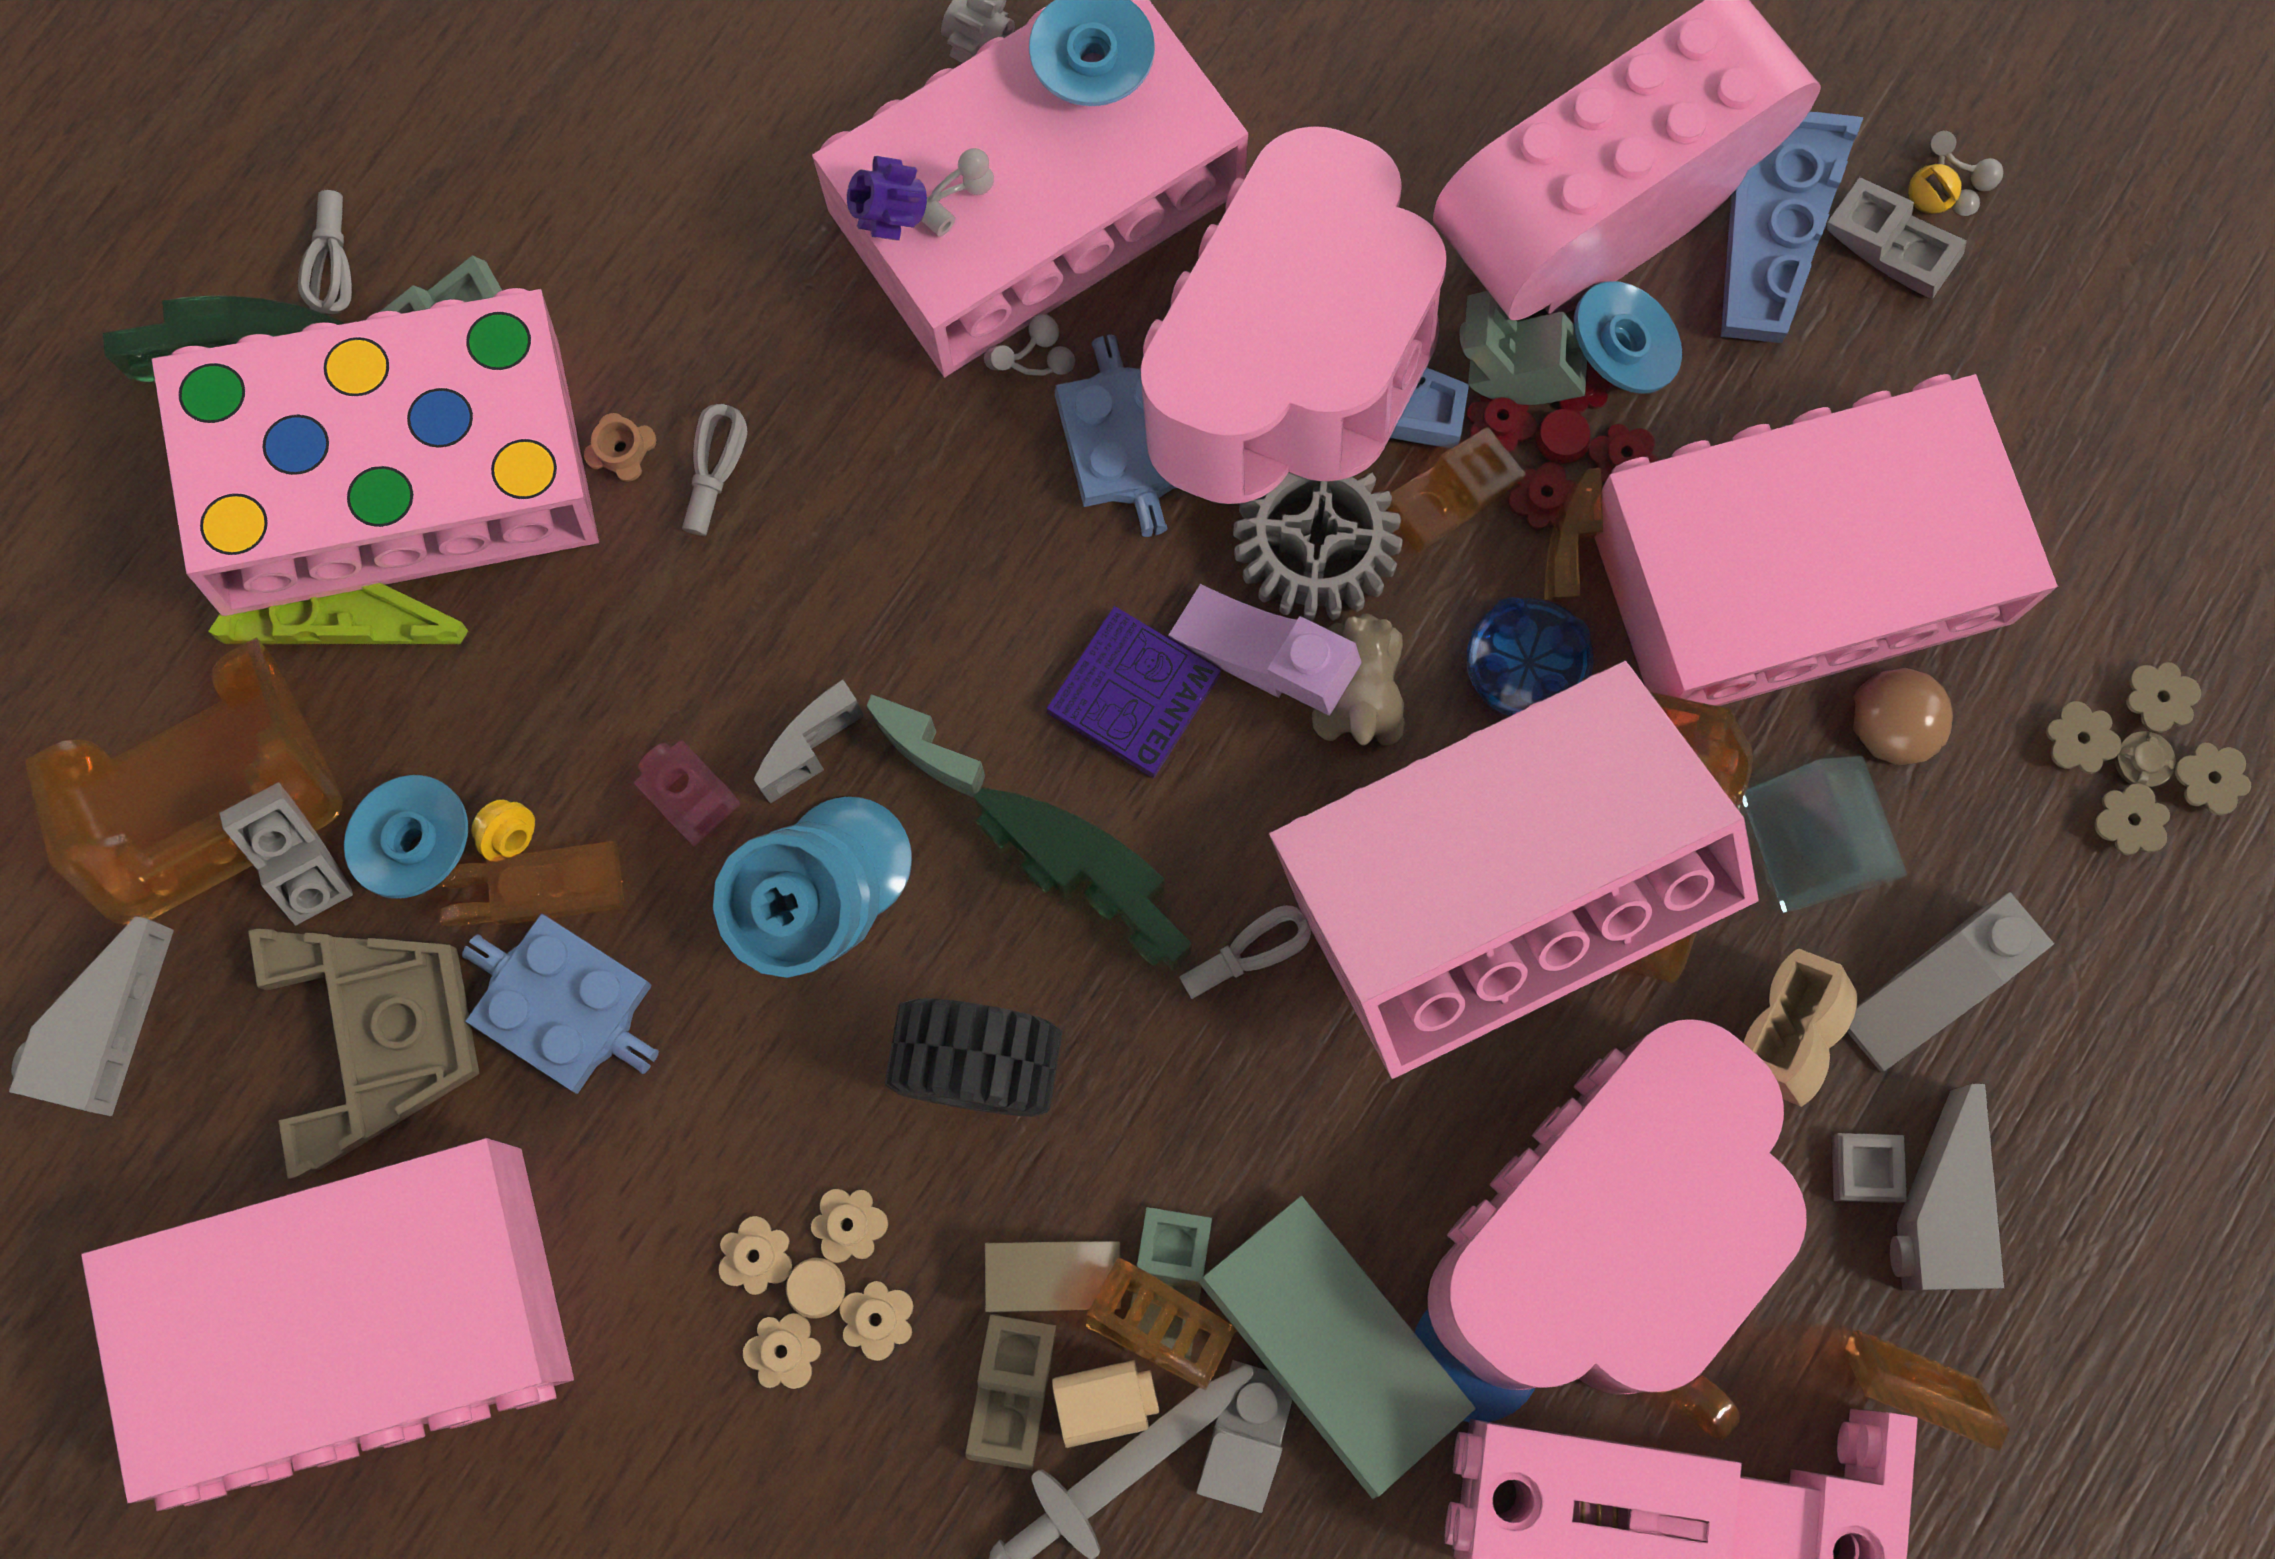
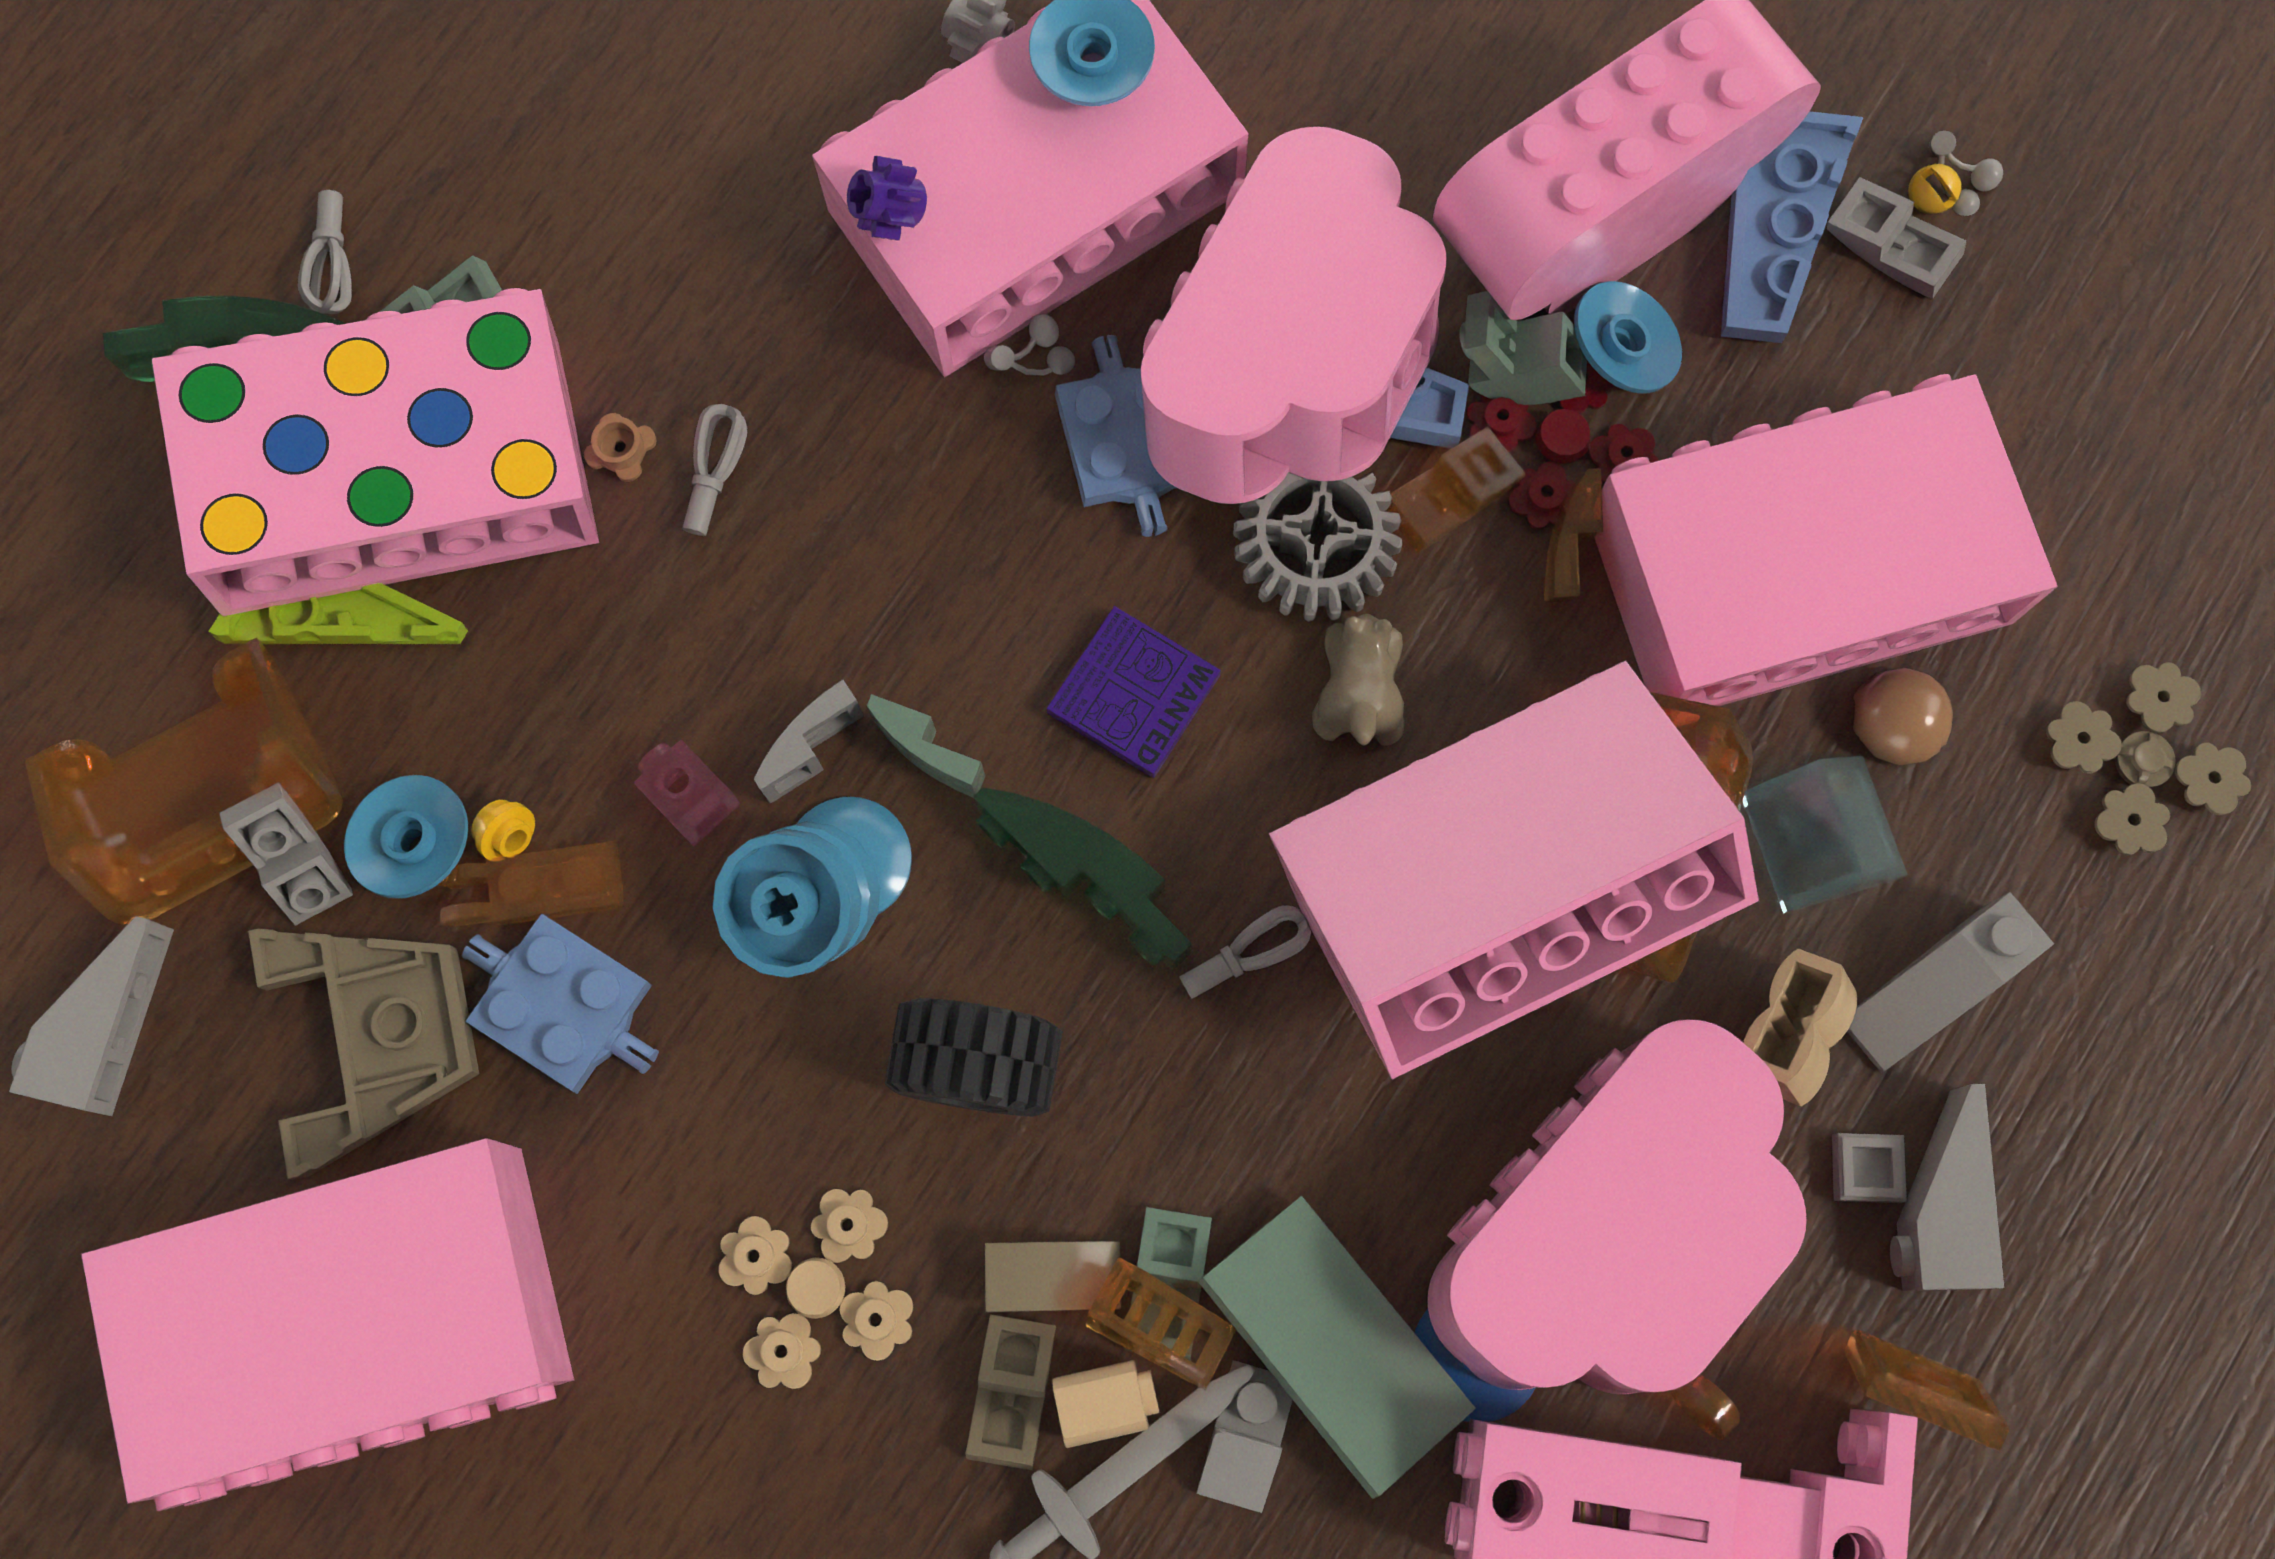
light grey piece [921,148,994,237] -> none
lavender slope [1168,584,1362,716] -> none
clear blue dish [1467,597,1594,716] -> none

